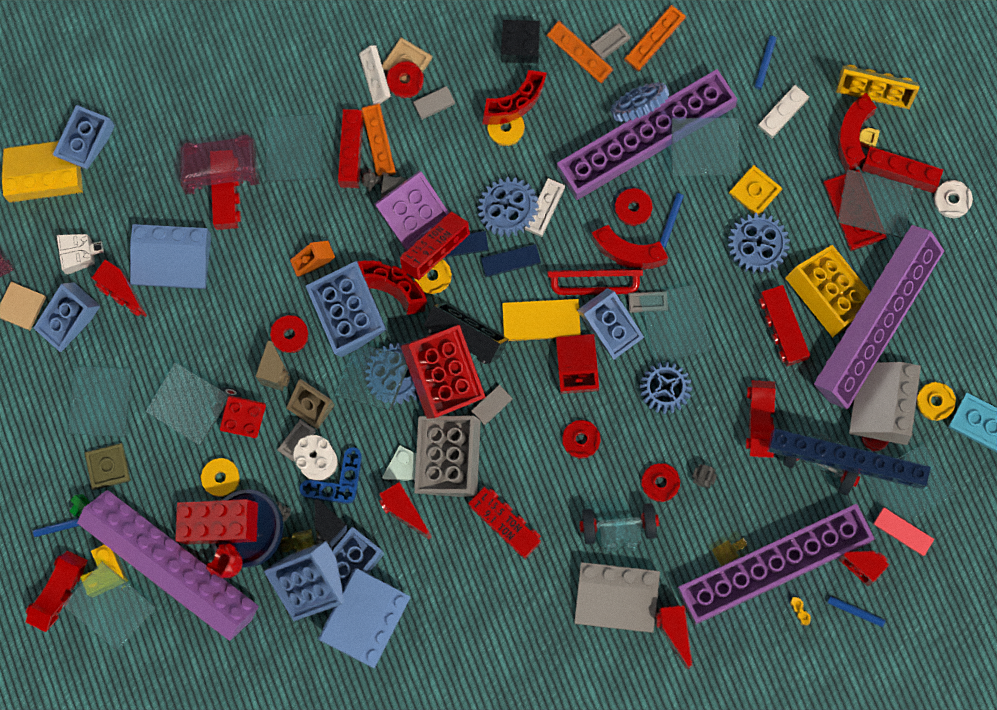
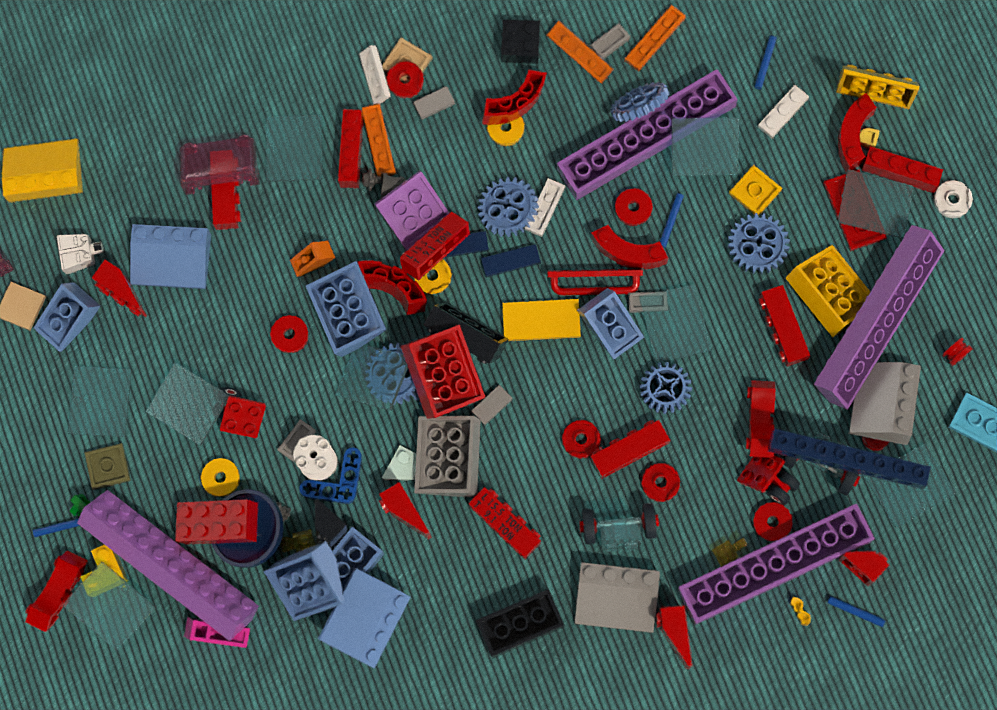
medium blue slope [53,105,115,169] -> none
red cap [206,544,243,579] -> none
dark tan slope [256,341,290,391] -> none
dark tan slope [287,379,335,429] -> none
red slope [556,334,599,394] -> none
dark grey gear [692,464,717,488] -> none
coral tile [873,507,934,556] -> none
yellow tile [916,382,956,421] -> none
none -> dark pink slope [184,617,250,648]
none -> black brick [476,589,565,659]
none -> red brick [590,420,670,479]
none -> red plate [737,456,800,505]
none -> red tile [753,502,793,542]
none -> red wheel [942,337,973,367]

